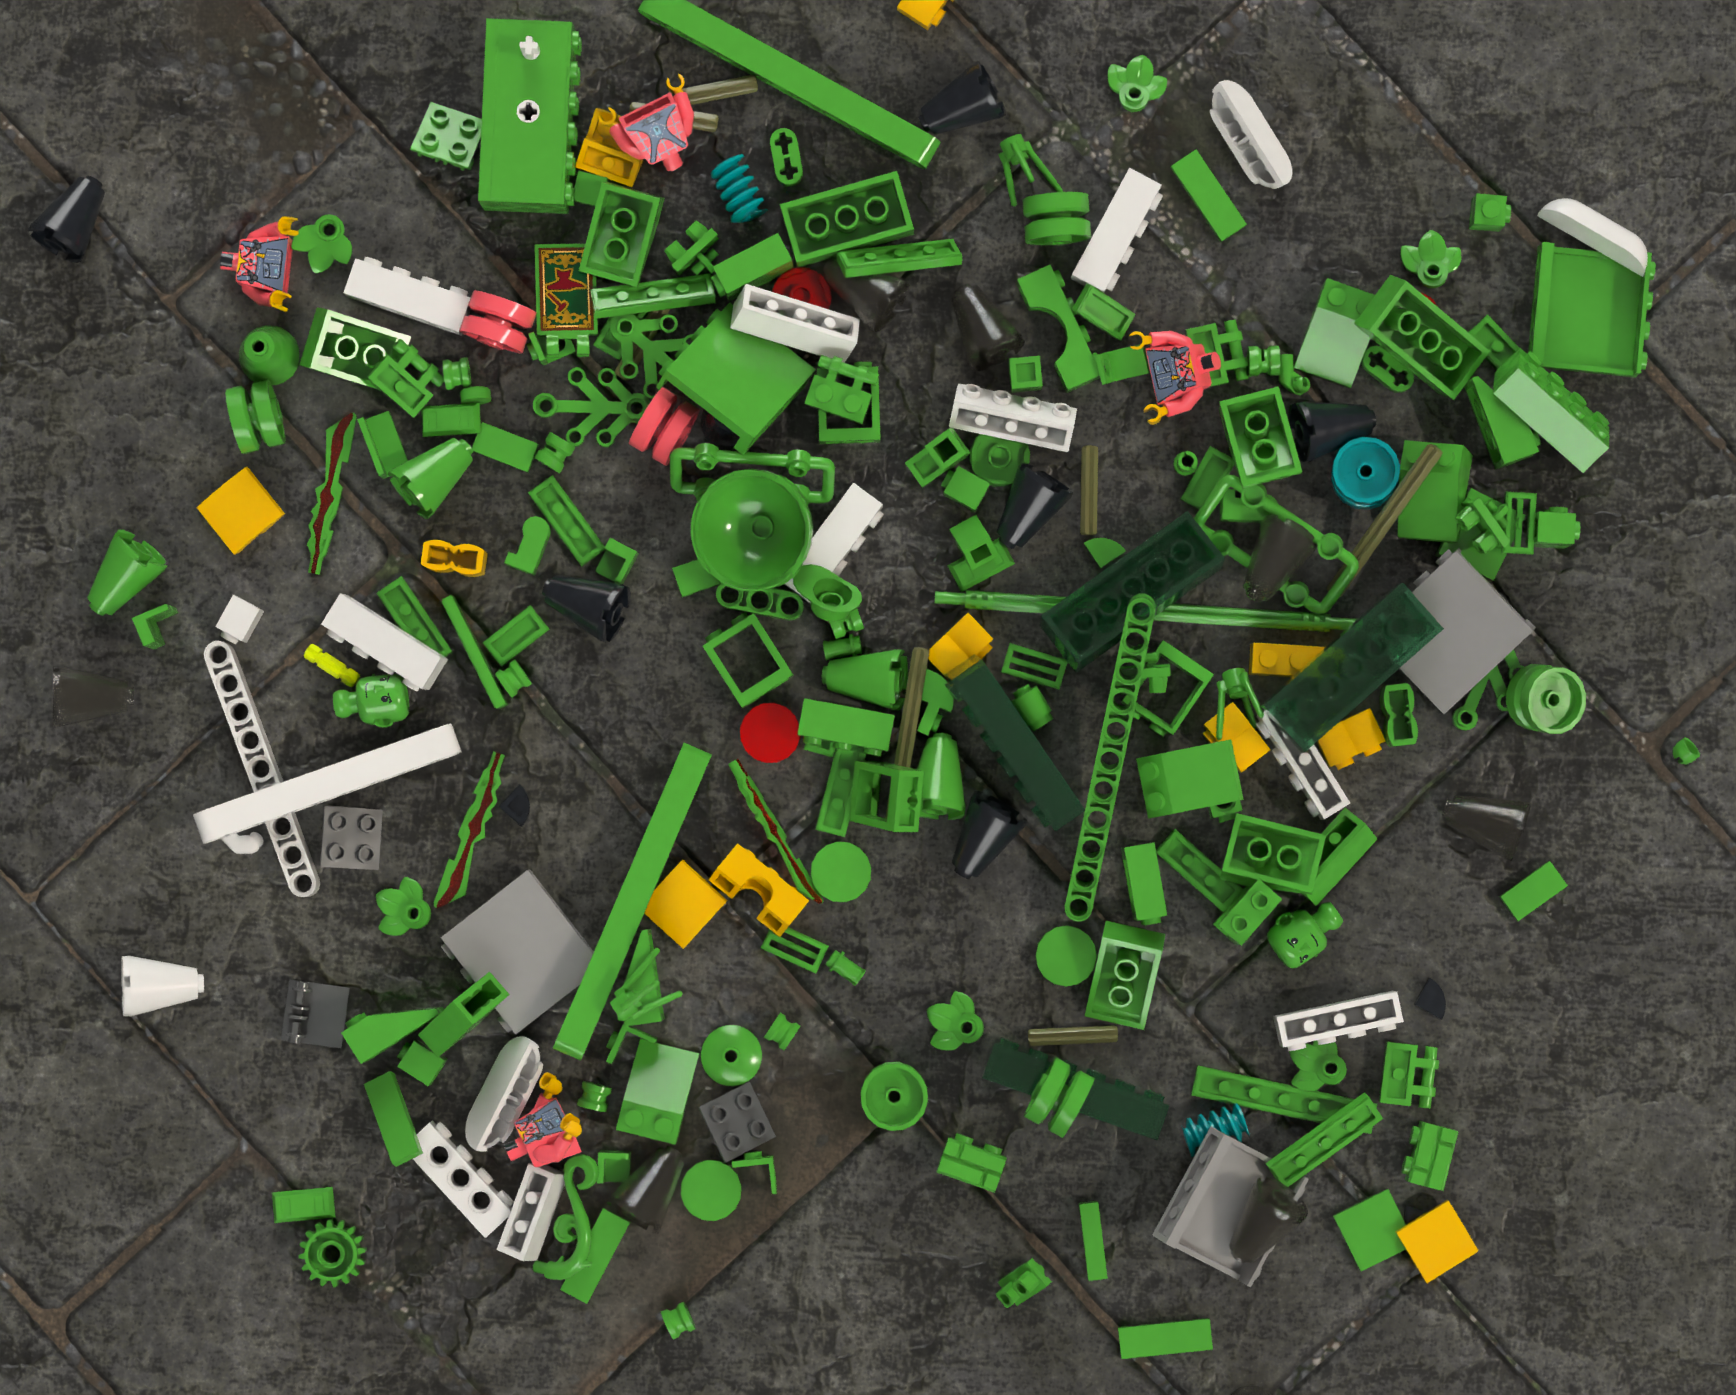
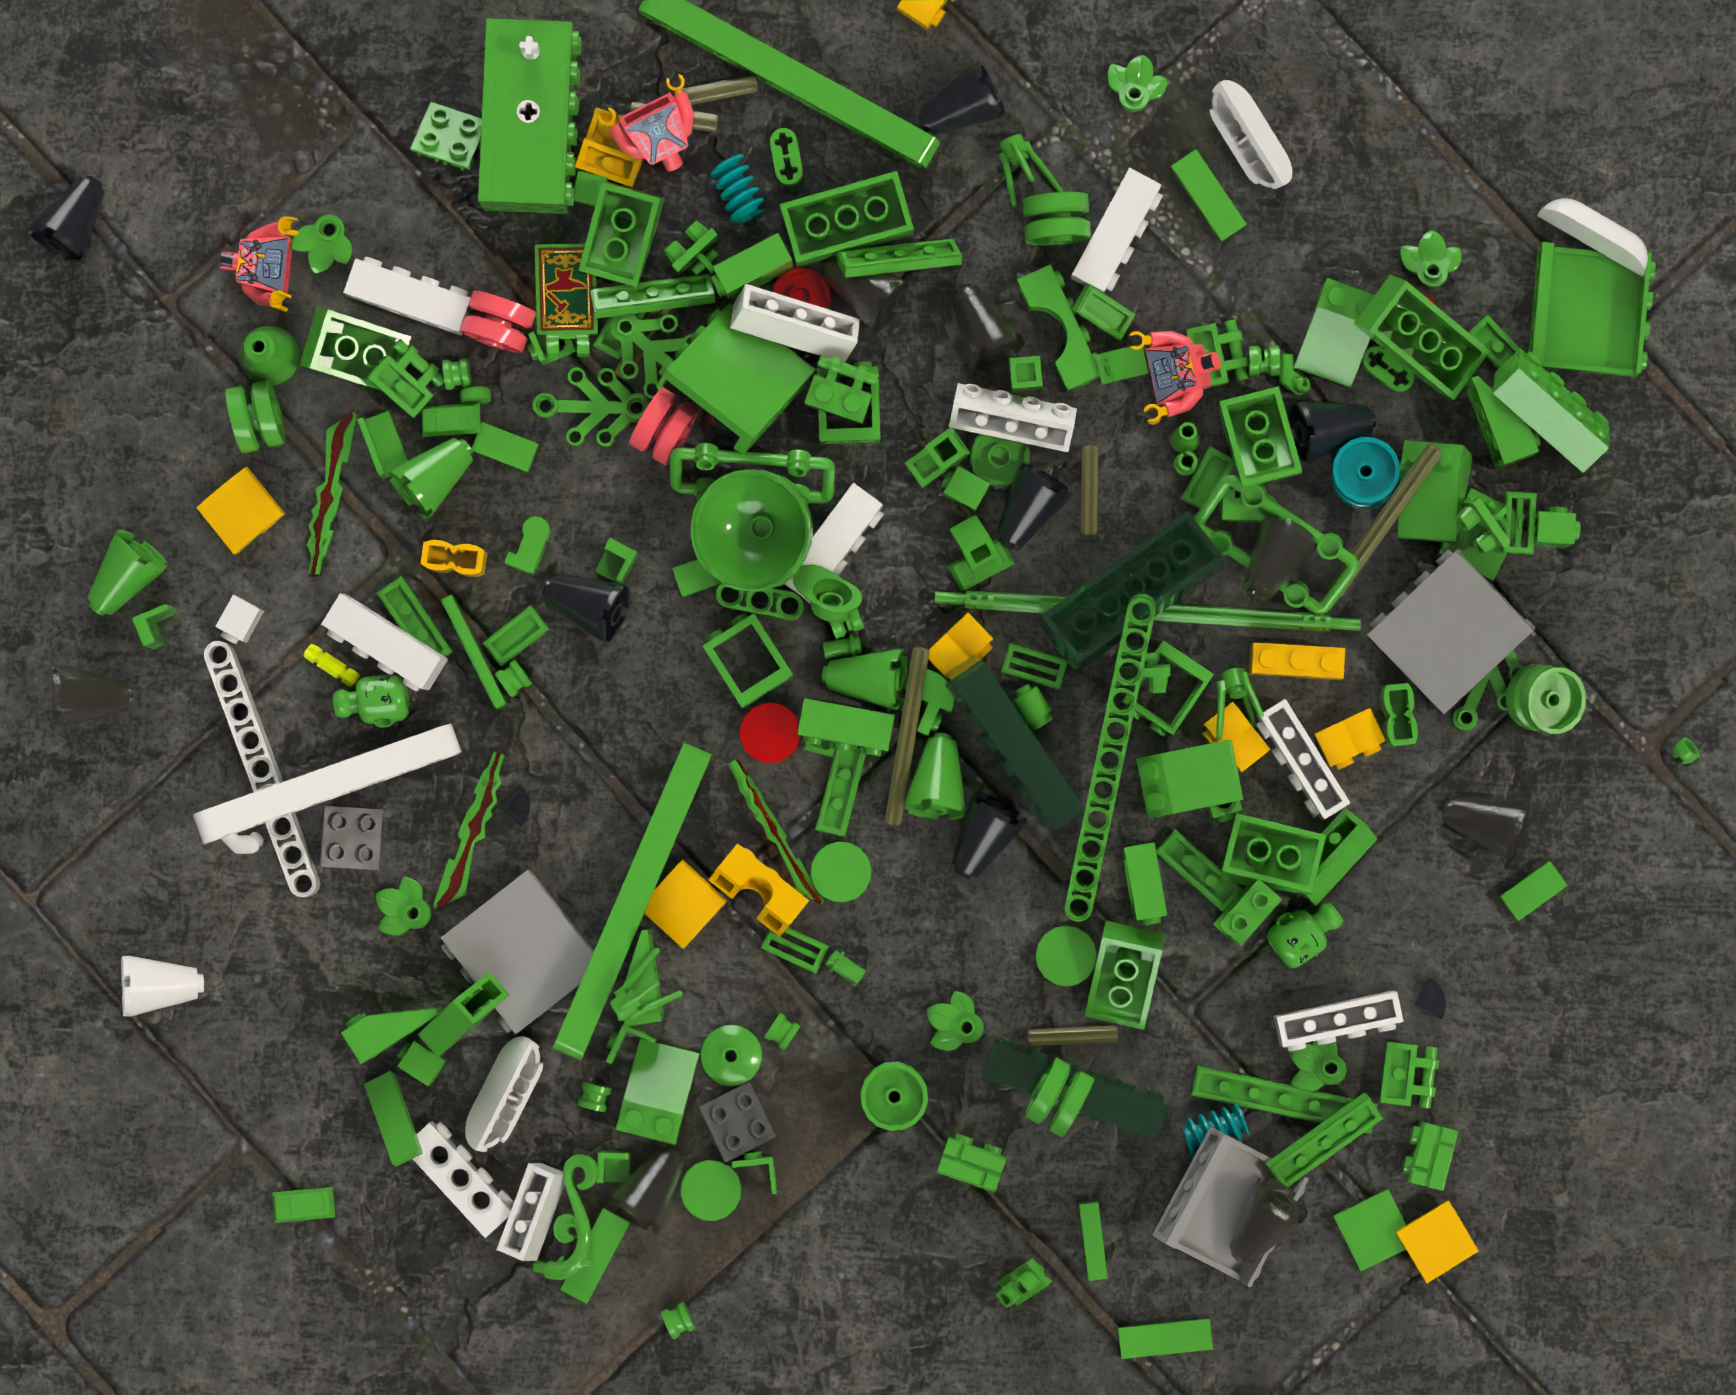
dark grey hinge [281,980,350,1048] -> none
bright green gear [298,1219,367,1287] -> none
torso [504,1072,582,1167] -> none
bright green tile [528,475,605,567] -> none
bright green wheel [534,432,575,474] -> none
bright green window [850,760,924,832] -> none
bright green tile [1083,538,1126,569] -> none
clear green brick [1260,582,1444,752] -> none
bright green brick [1469,193,1511,232] -> none
none -> bright green cone [1170,422,1200,454]

